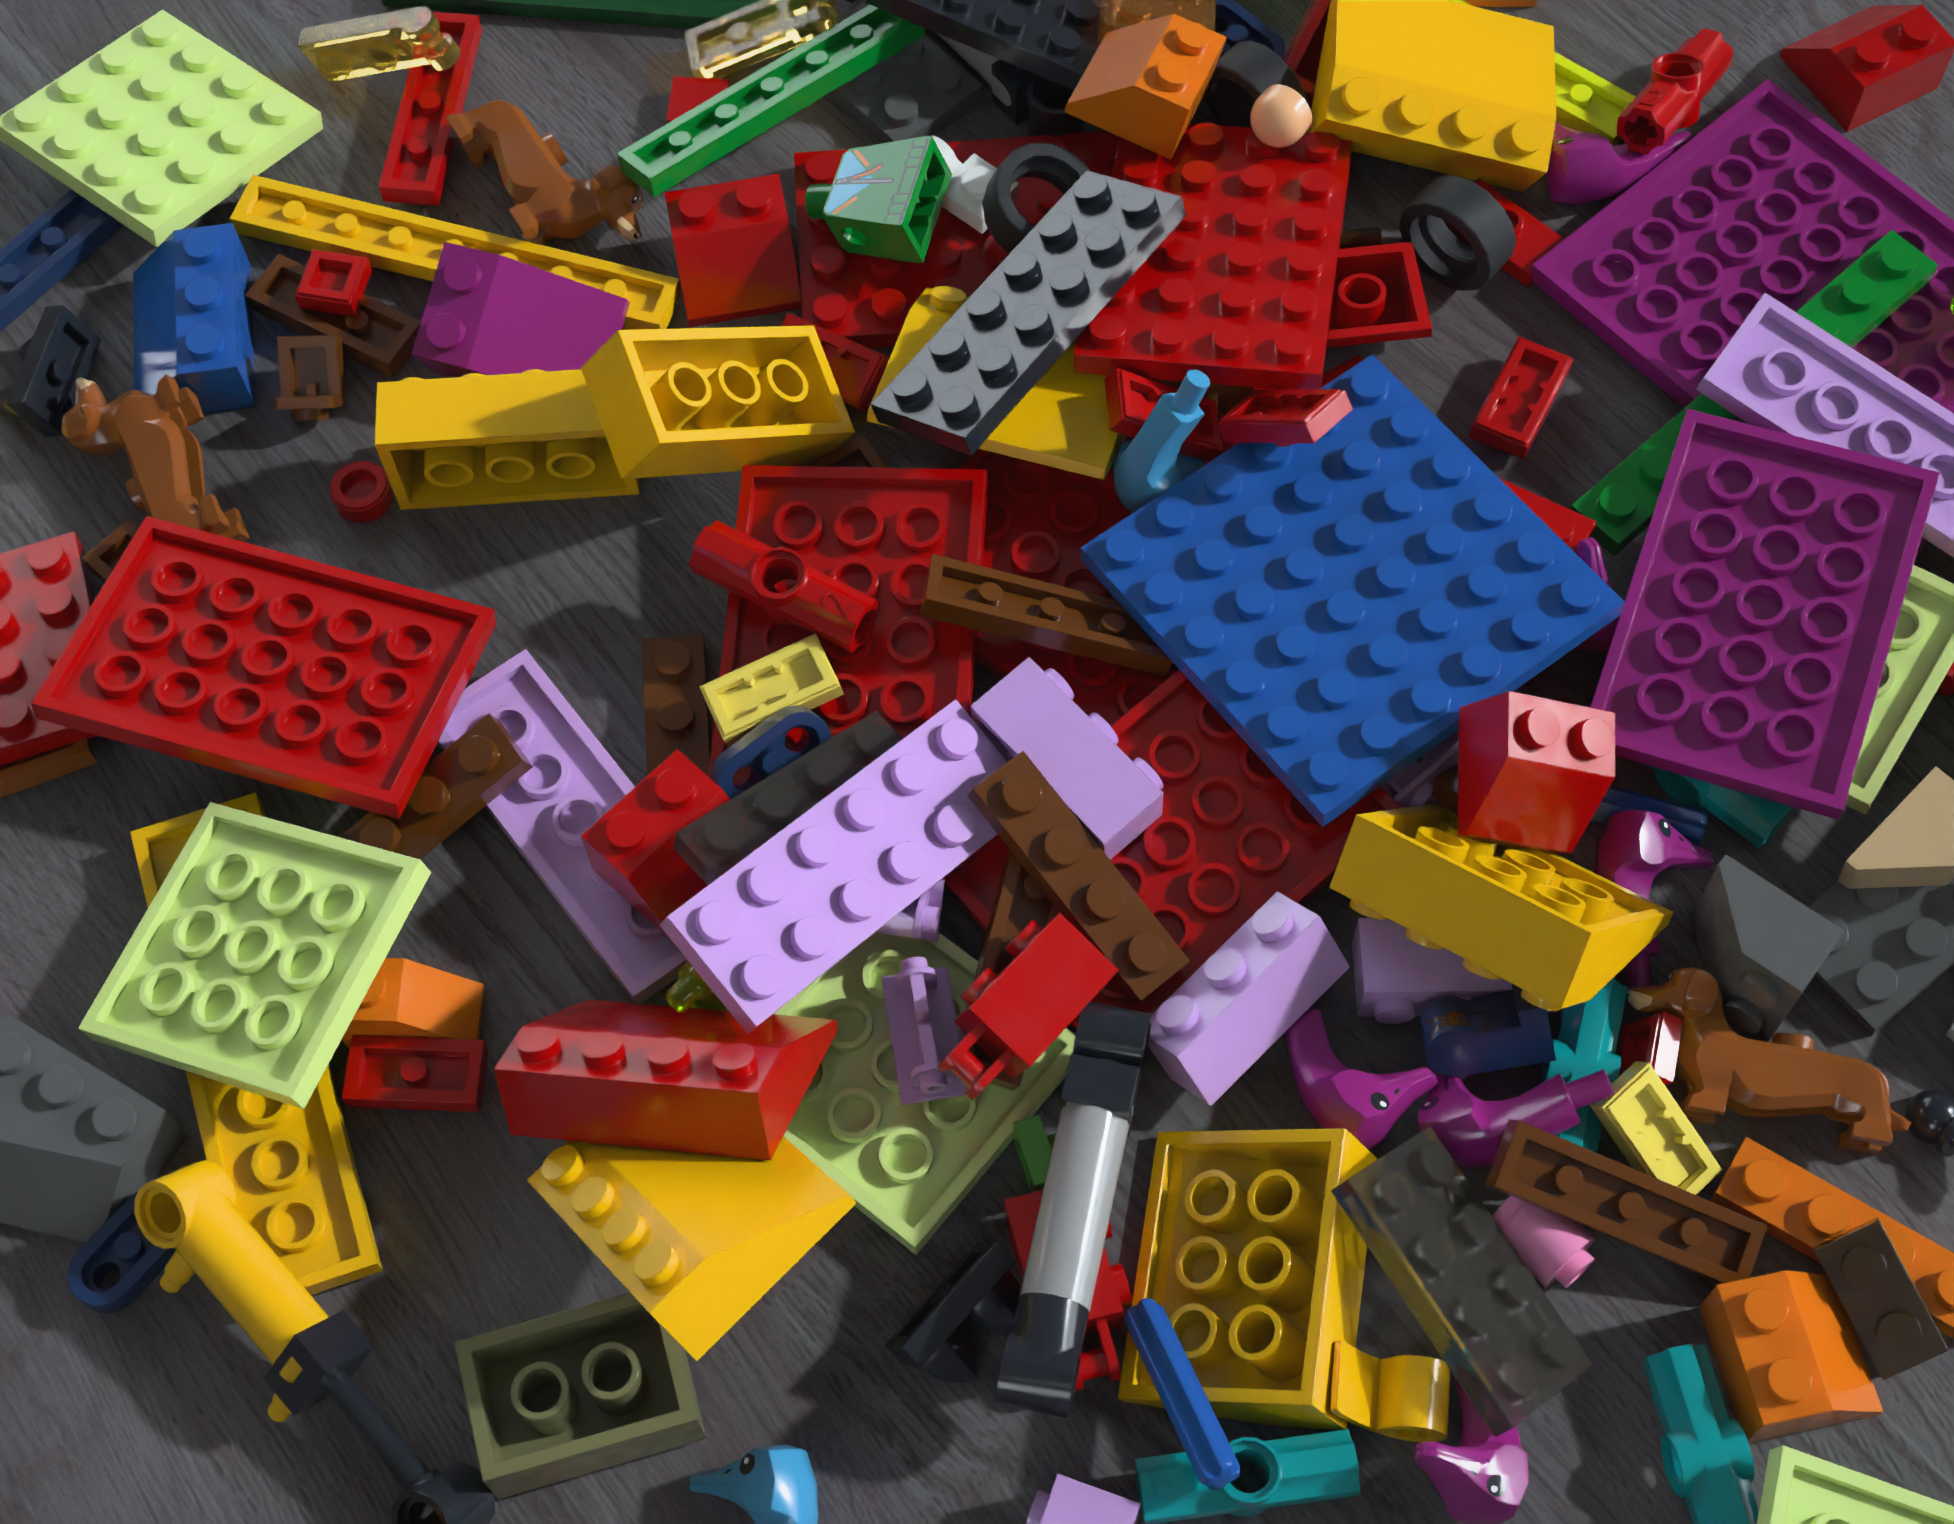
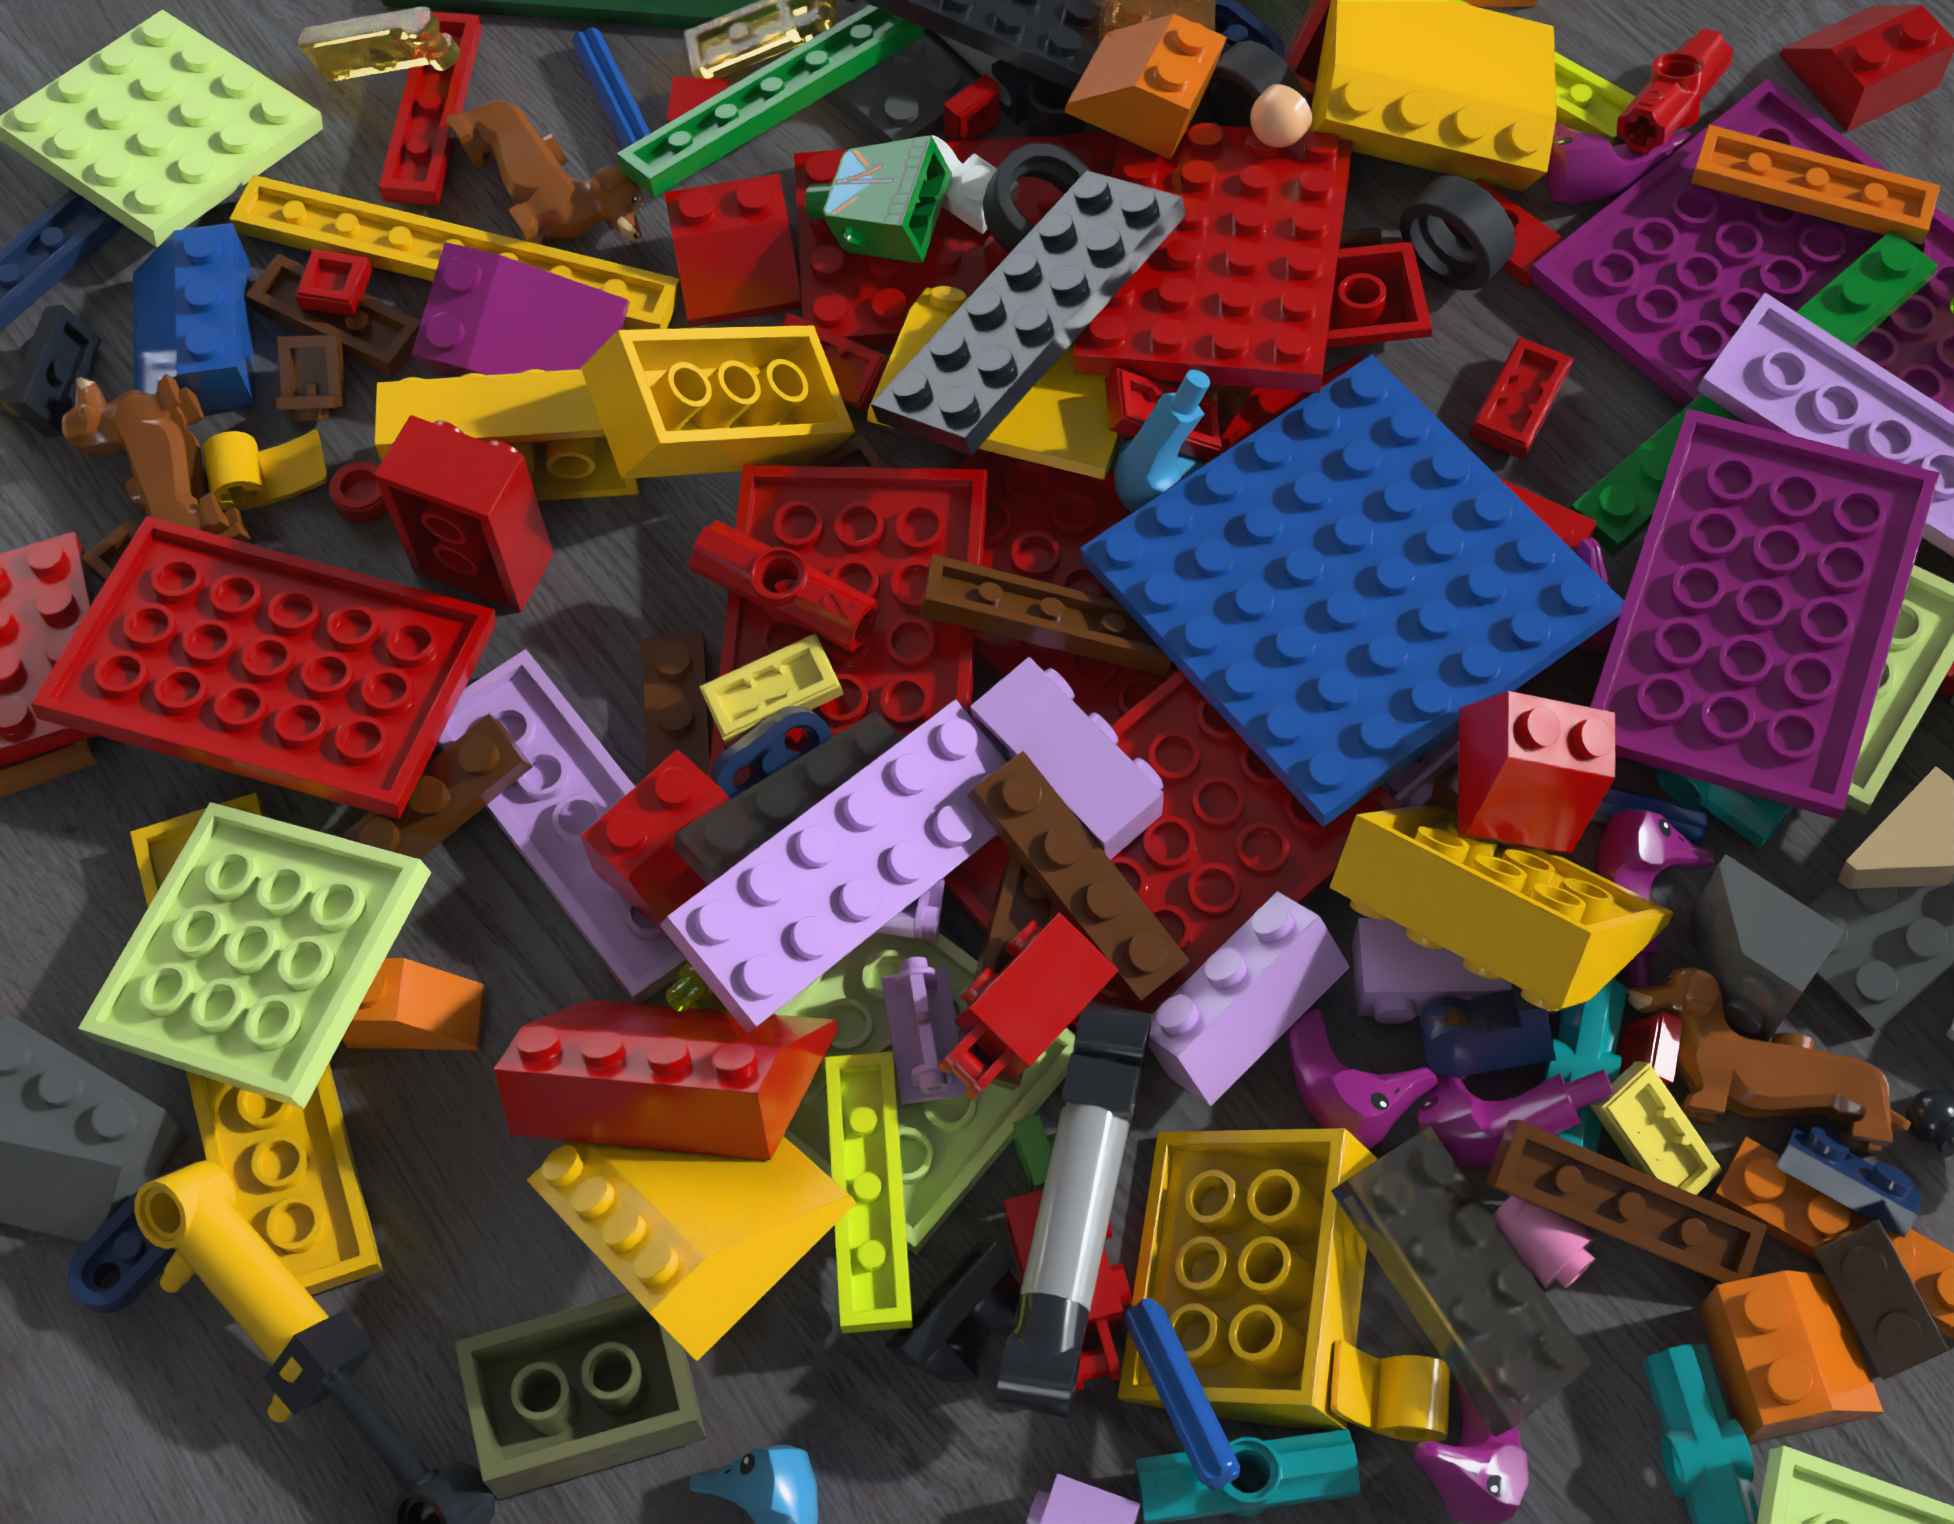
red plate [342,1035,489,1112] -> none
red plate [1217,389,1353,447] -> none
none -> yellow panel [202,429,328,511]
none -> red brick [374,415,554,612]
none -> blue axle [572,27,650,149]
none -> neon yellow plate [825,1051,913,1333]
none -> red tile [943,74,1000,142]
none -> orange plate [1691,124,1941,245]
none -> dark blue plate [1775,1123,1922,1238]

